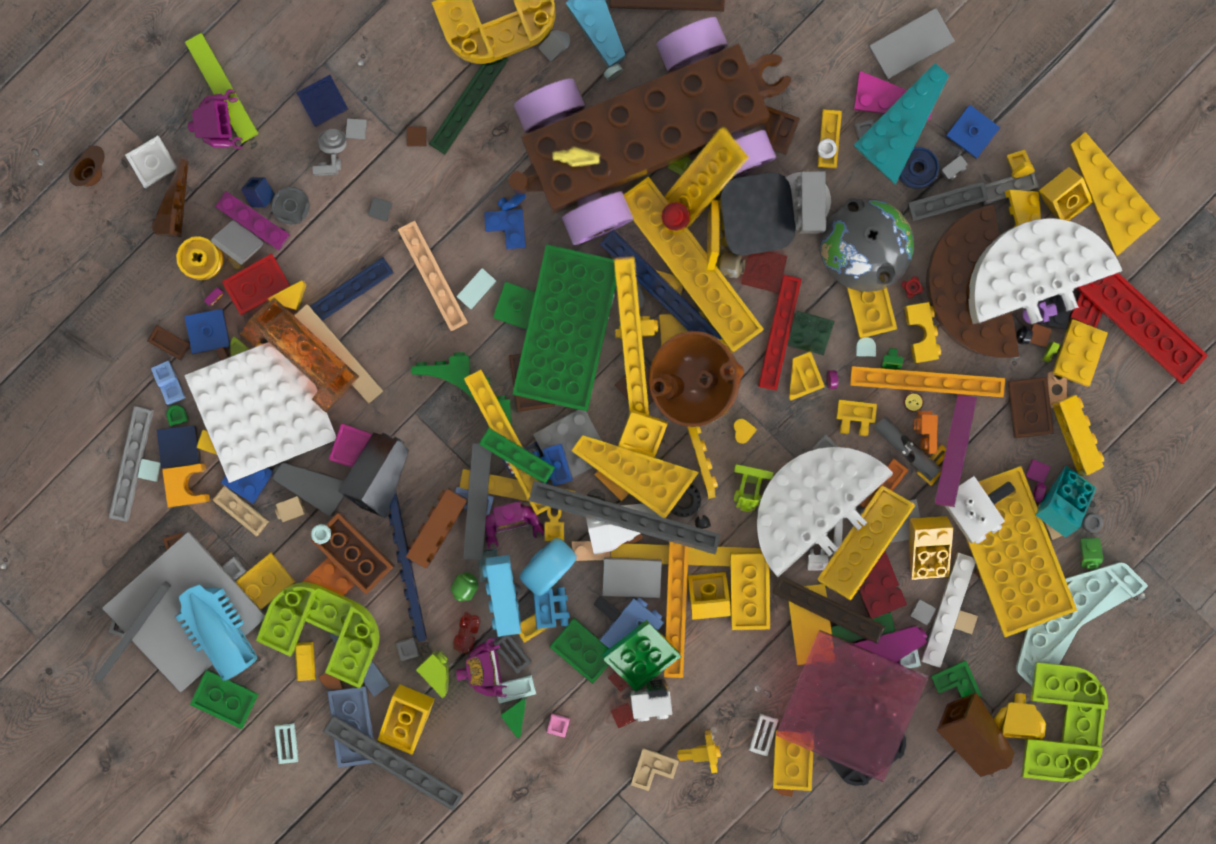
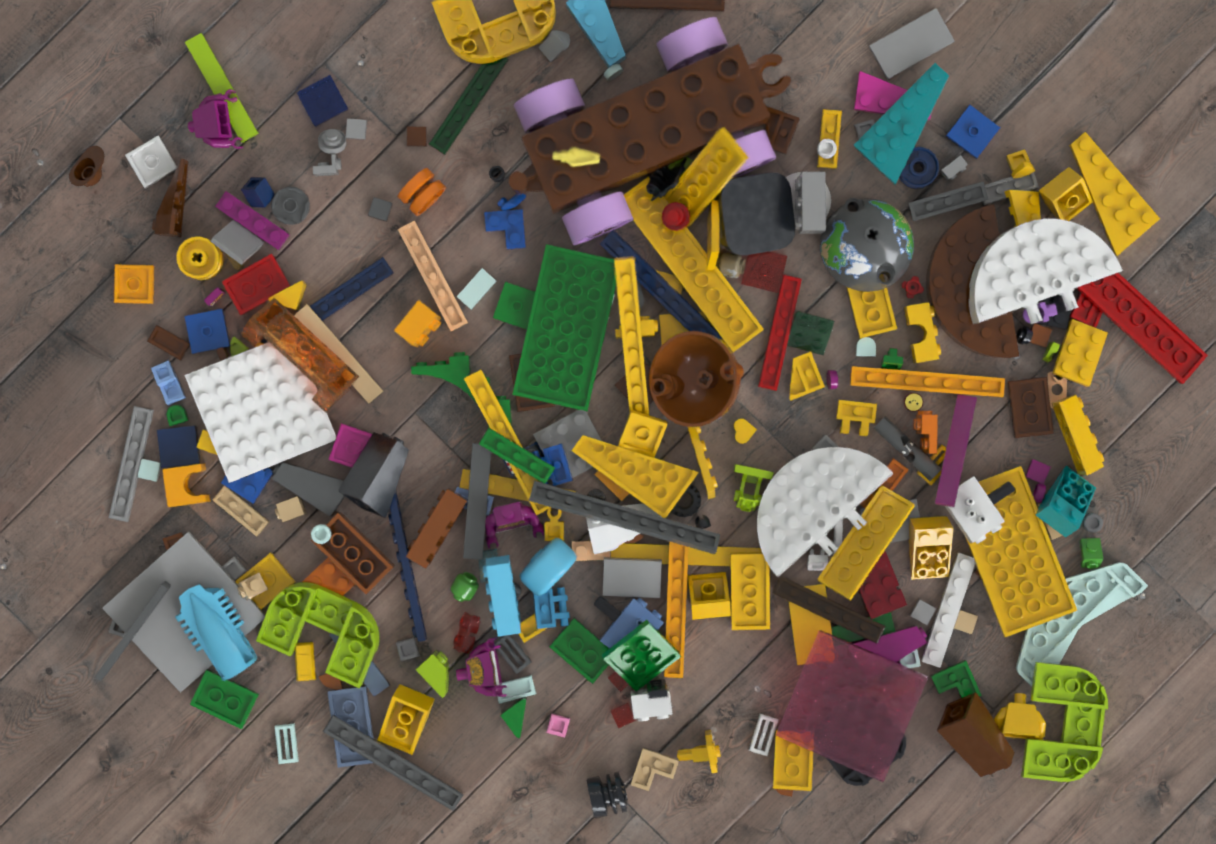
none -> light orange tile [114,264,154,304]
none -> tan bracket [237,573,268,601]
none -> light orange brick [394,300,441,348]
none -> orange wheel [397,168,446,216]
none -> black hinge [489,166,505,182]
none -> black wheel [587,772,628,819]
none -> black hinge [646,158,687,201]

